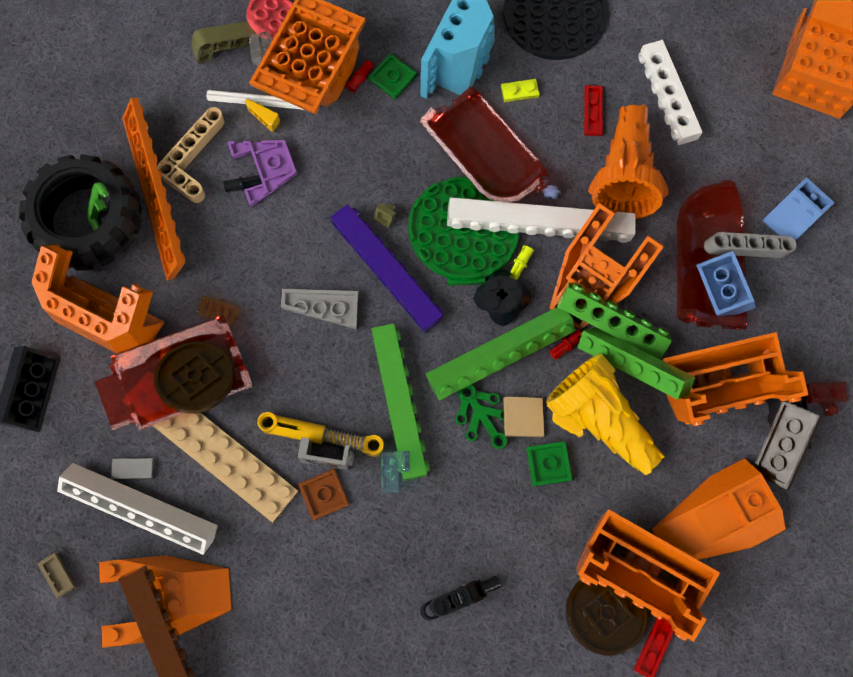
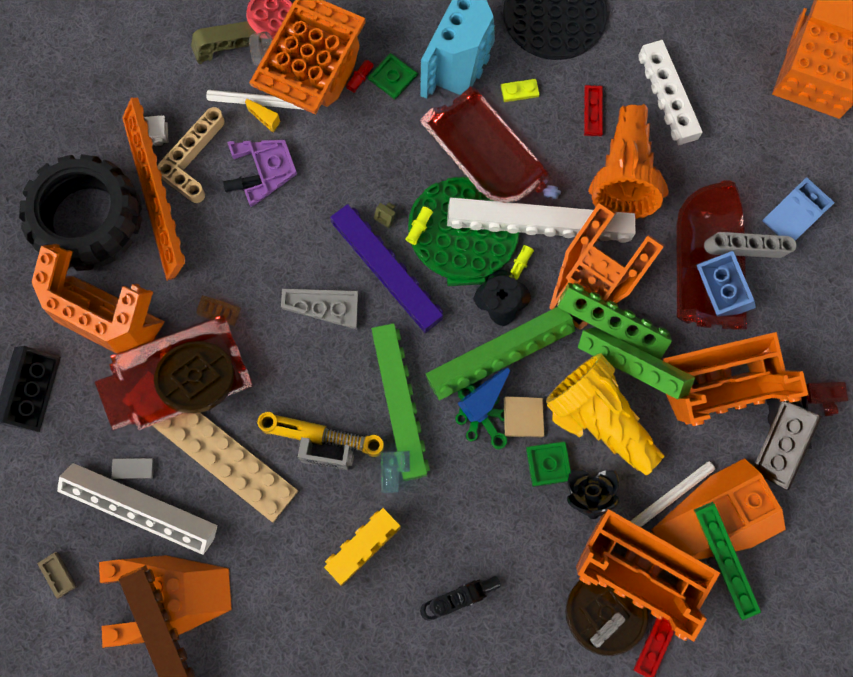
bright green piece [87,182,109,231] -> none
dark orange tile [298,468,350,521] -> none
red axle [549,329,582,359] -> none
none -> white window [144,115,168,146]
none -> yellow wedge [324,508,401,586]
none -> neon yellow pin [405,207,433,245]
none -> blue slope [458,368,510,422]
none -> black brick [567,470,619,519]
none -> light grey axle [590,612,625,647]
none -> white axle [630,461,715,527]
none -> green plate [694,502,761,621]

